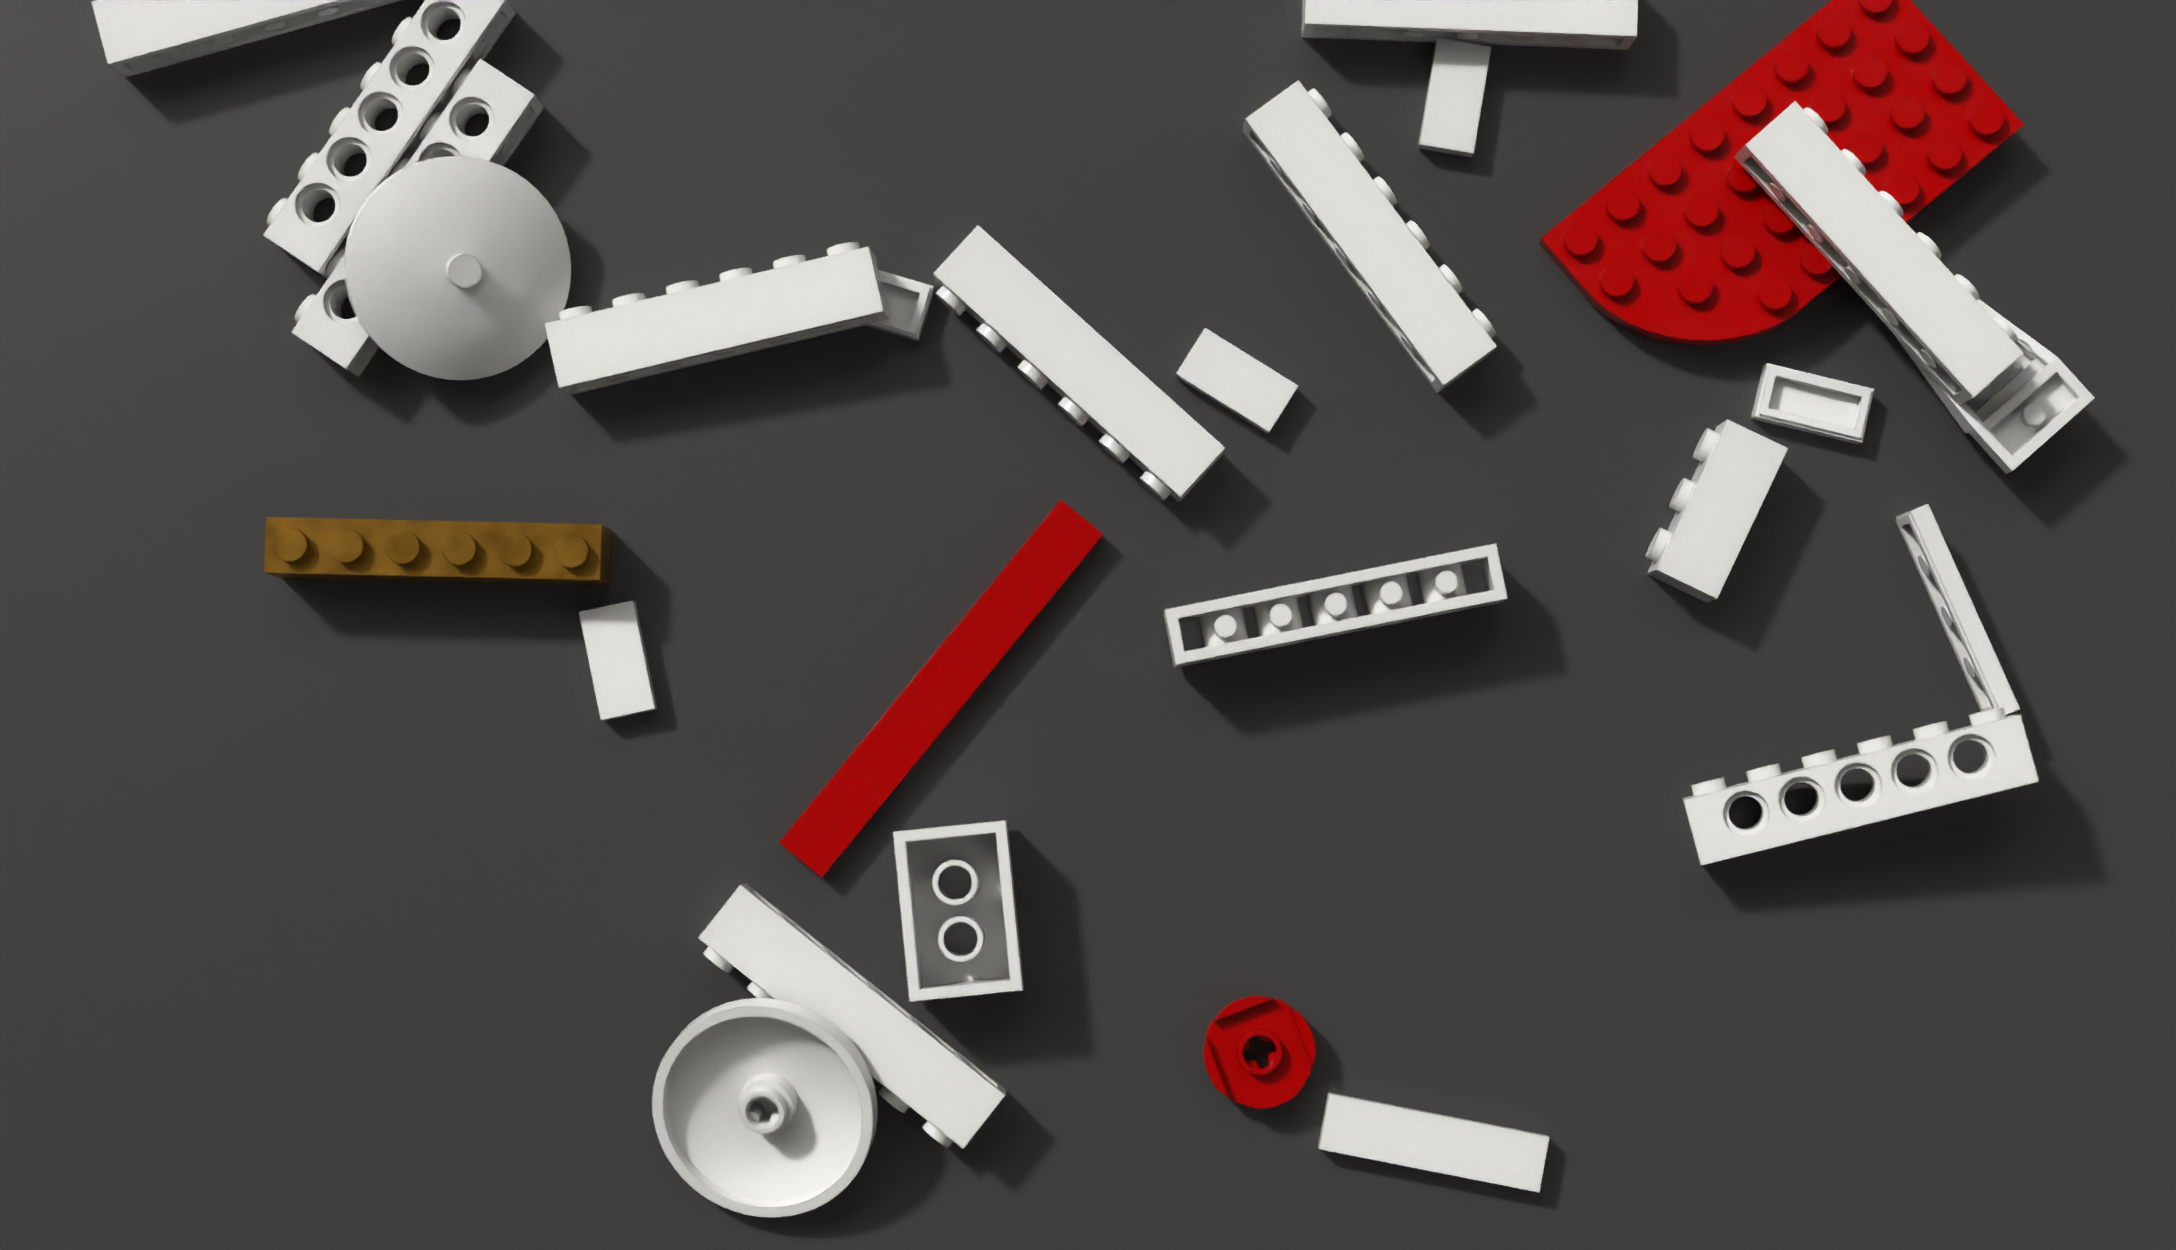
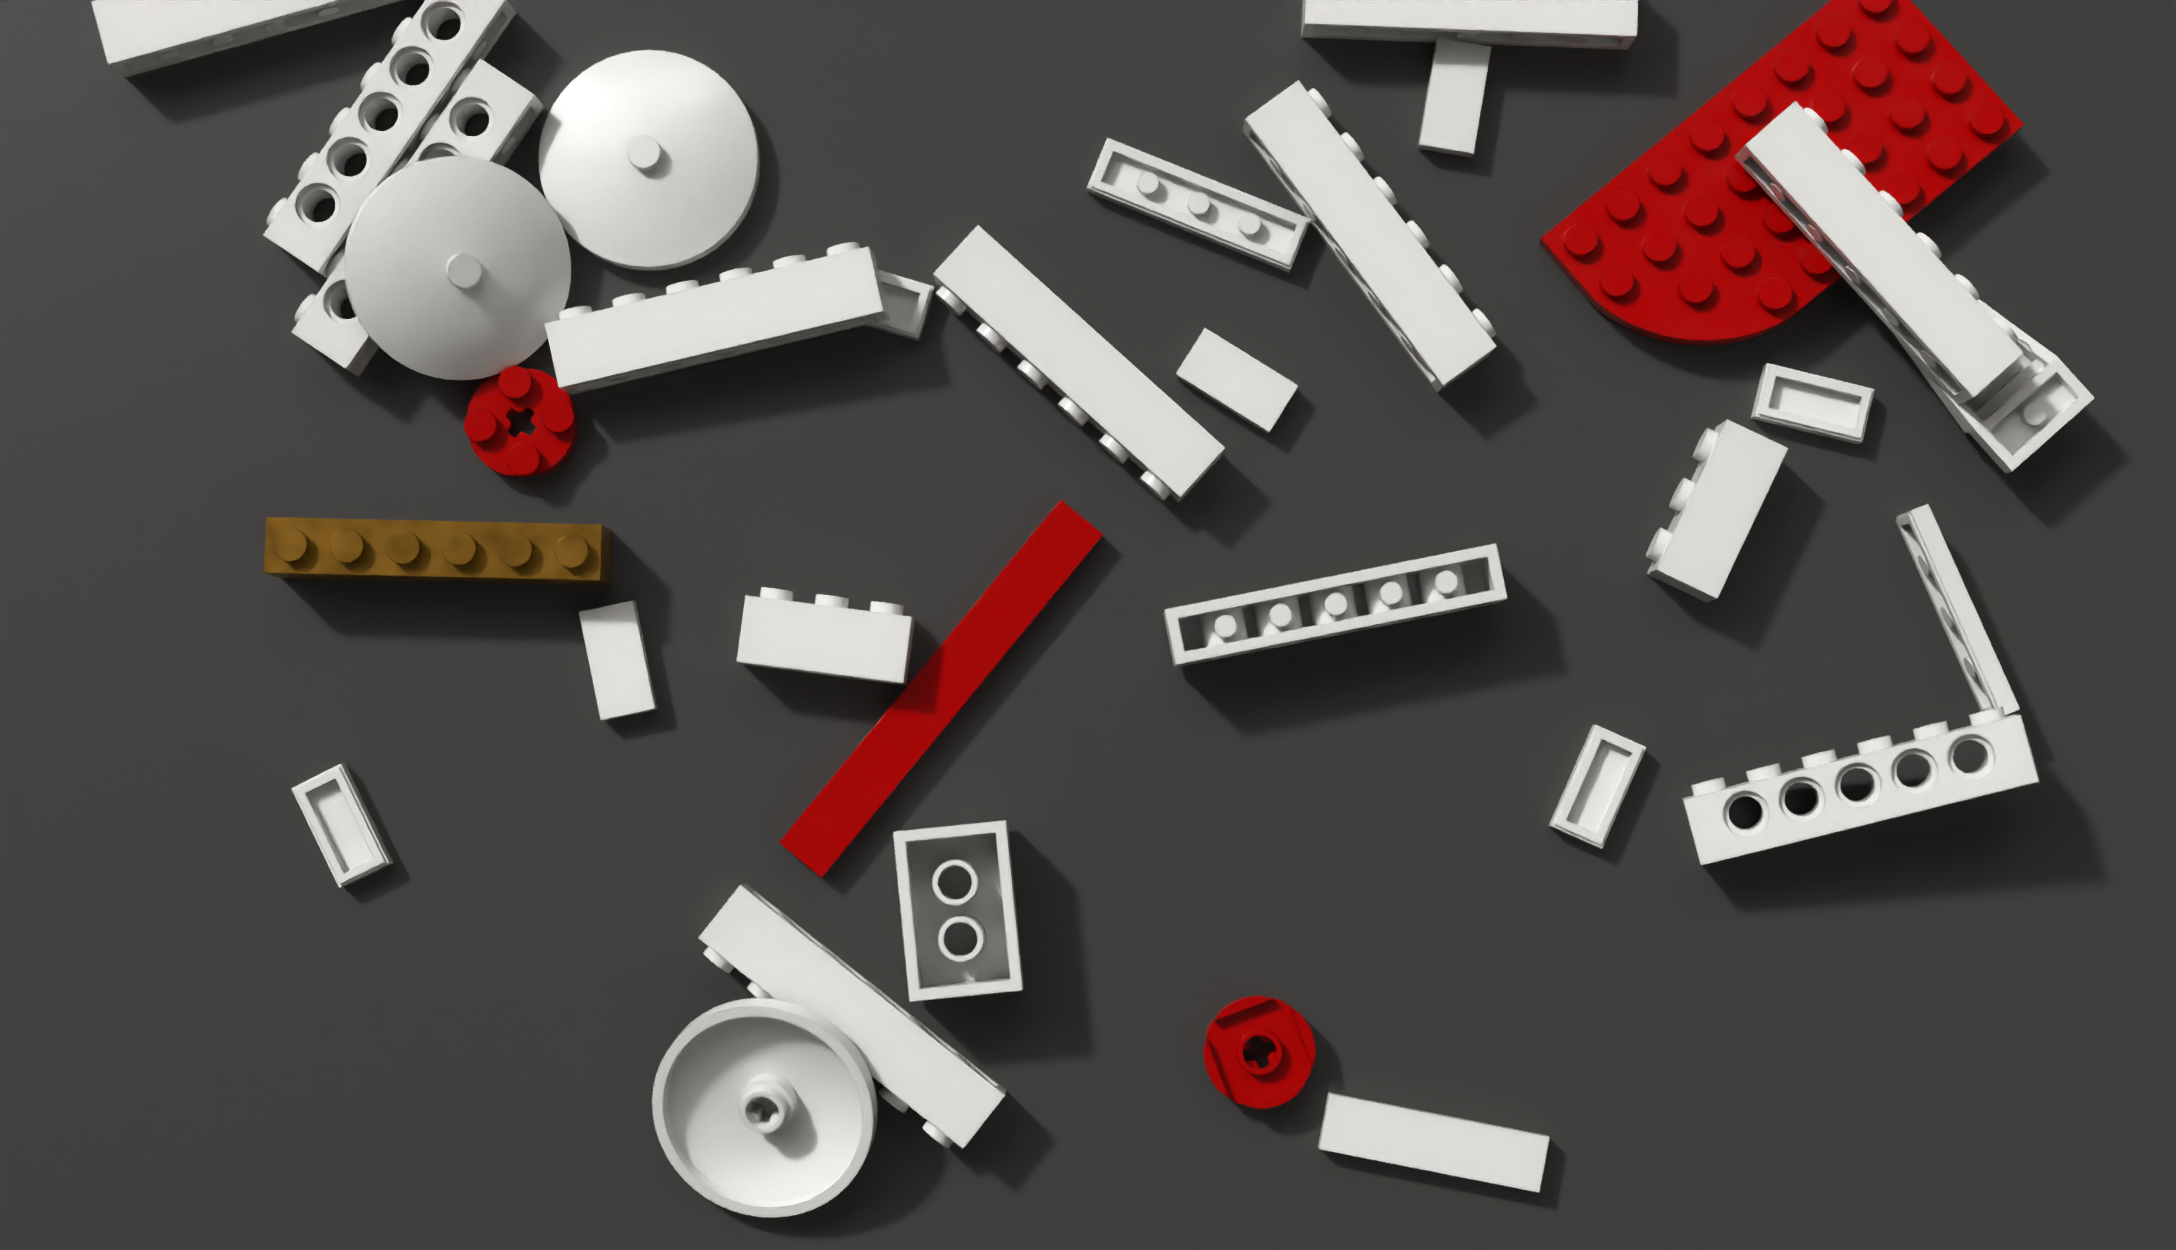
none -> white tile [291,764,393,888]
none -> red plate [464,366,578,478]
none -> white dish [538,50,760,271]
none -> white brick [736,587,915,686]
none -> white tile [1087,138,1311,273]
none -> white tile [1549,724,1646,849]

